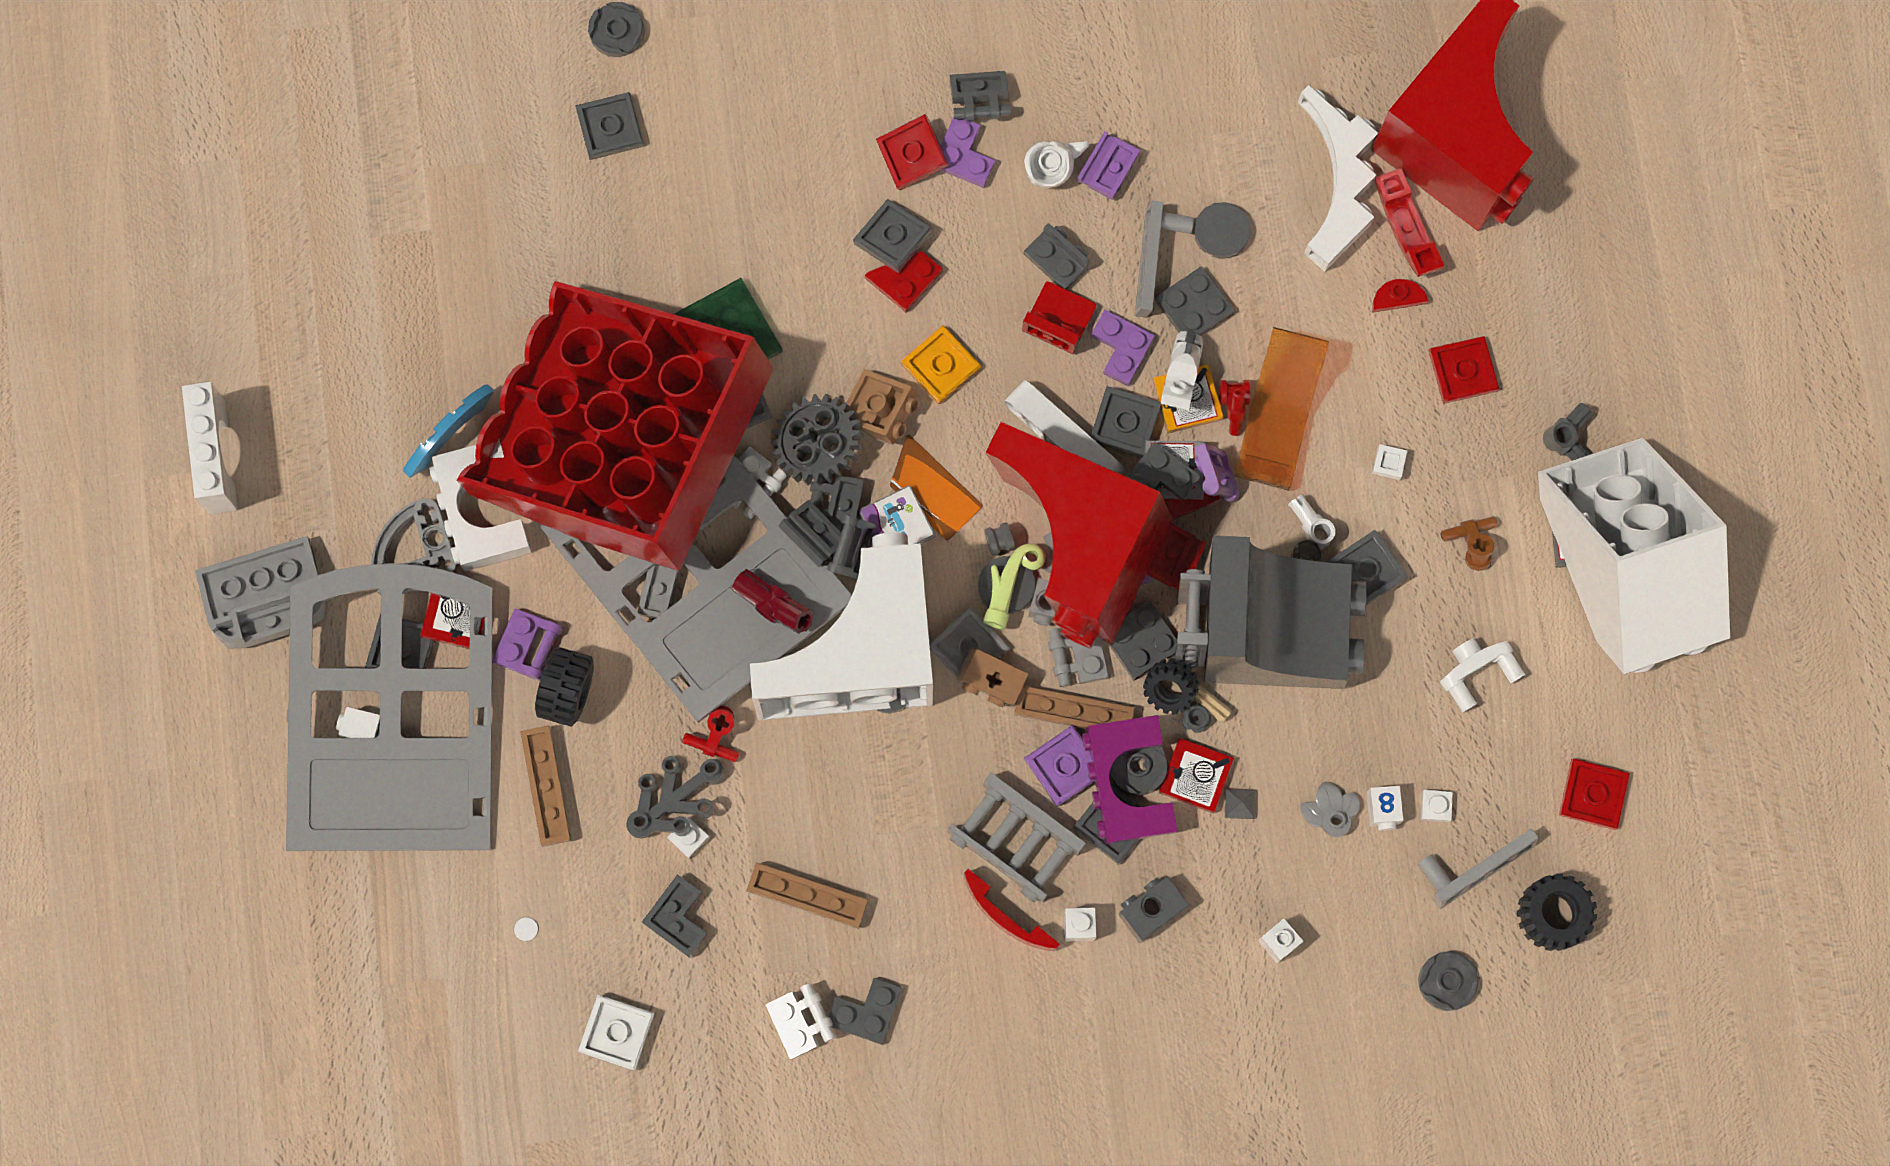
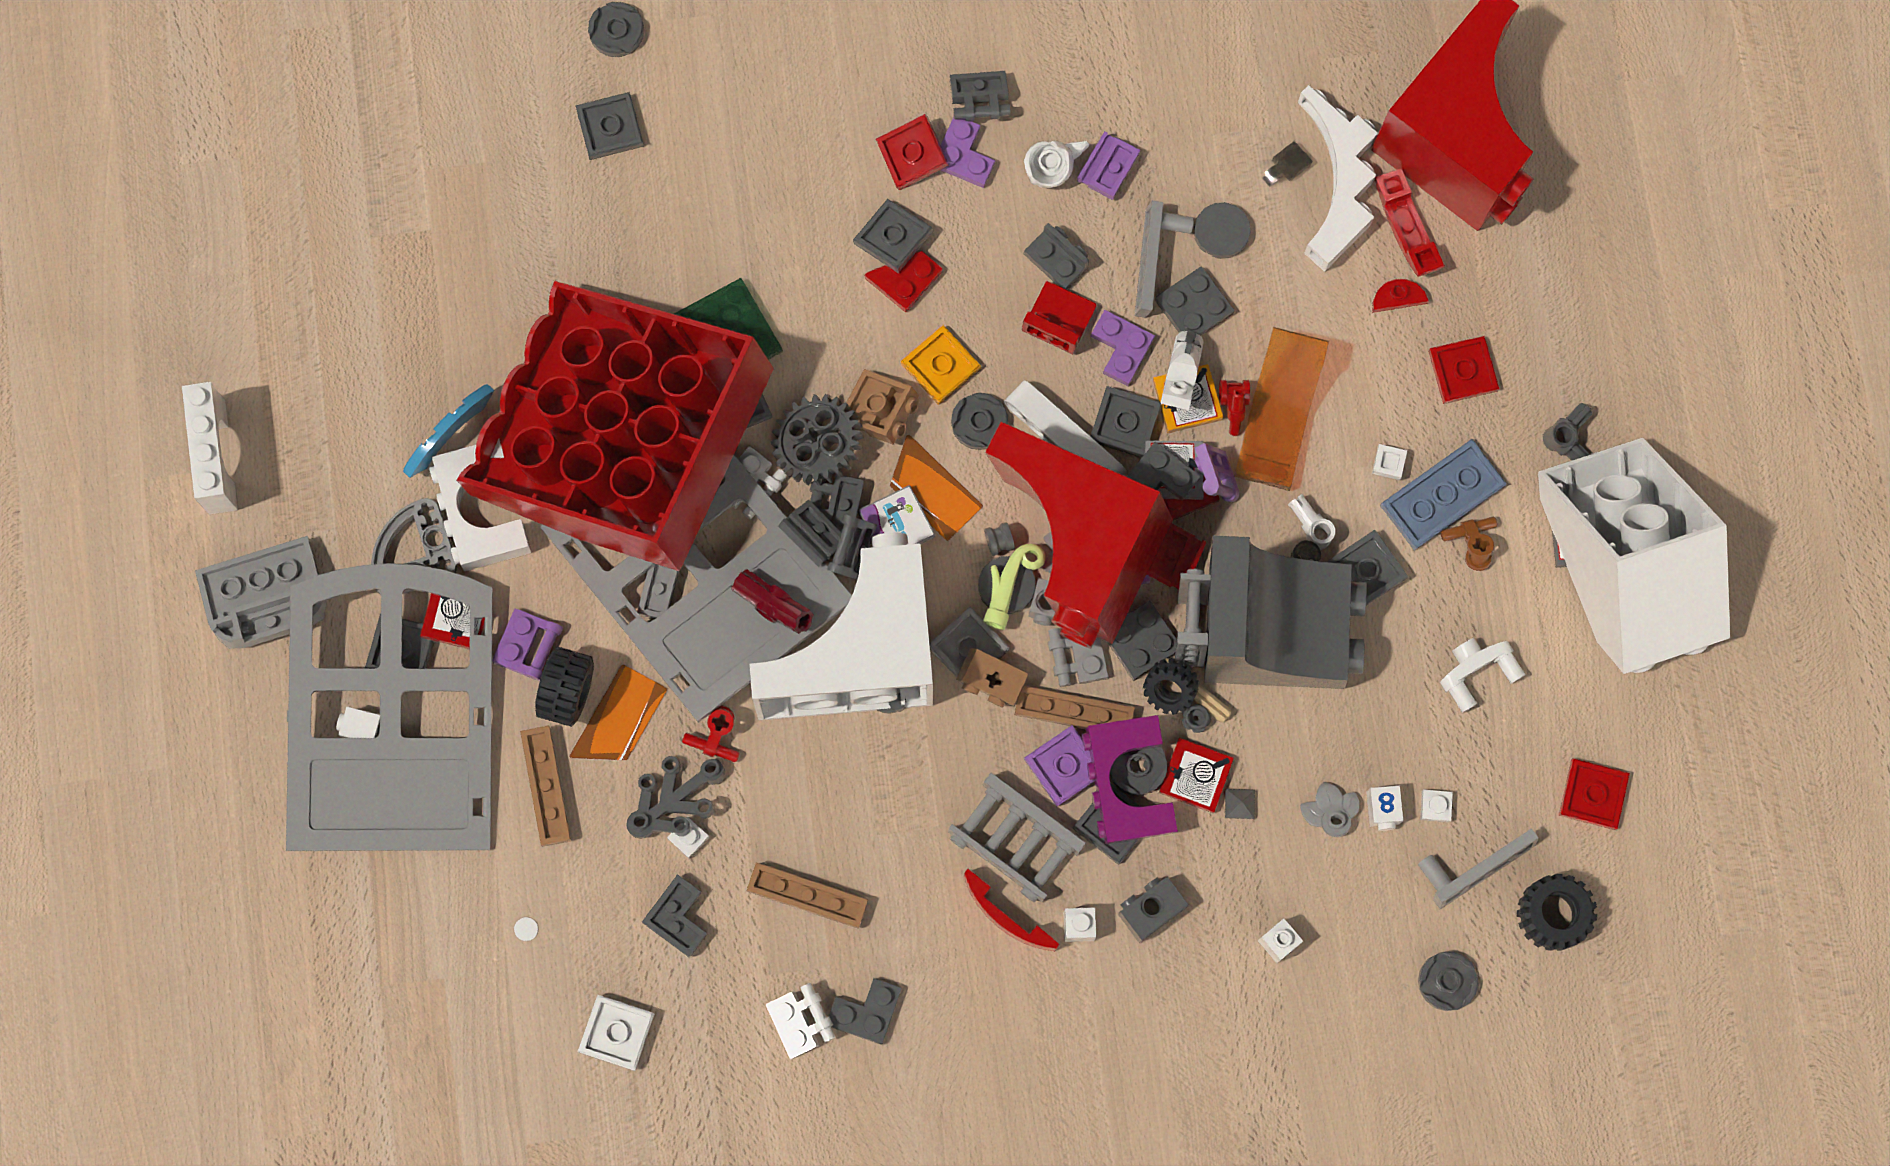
none -> orange sticker [569,665,667,760]
none -> dark grey tile [951,393,1008,450]
none -> clear smoke plate [1262,141,1313,187]
none -> sand blue tile [1380,439,1506,551]

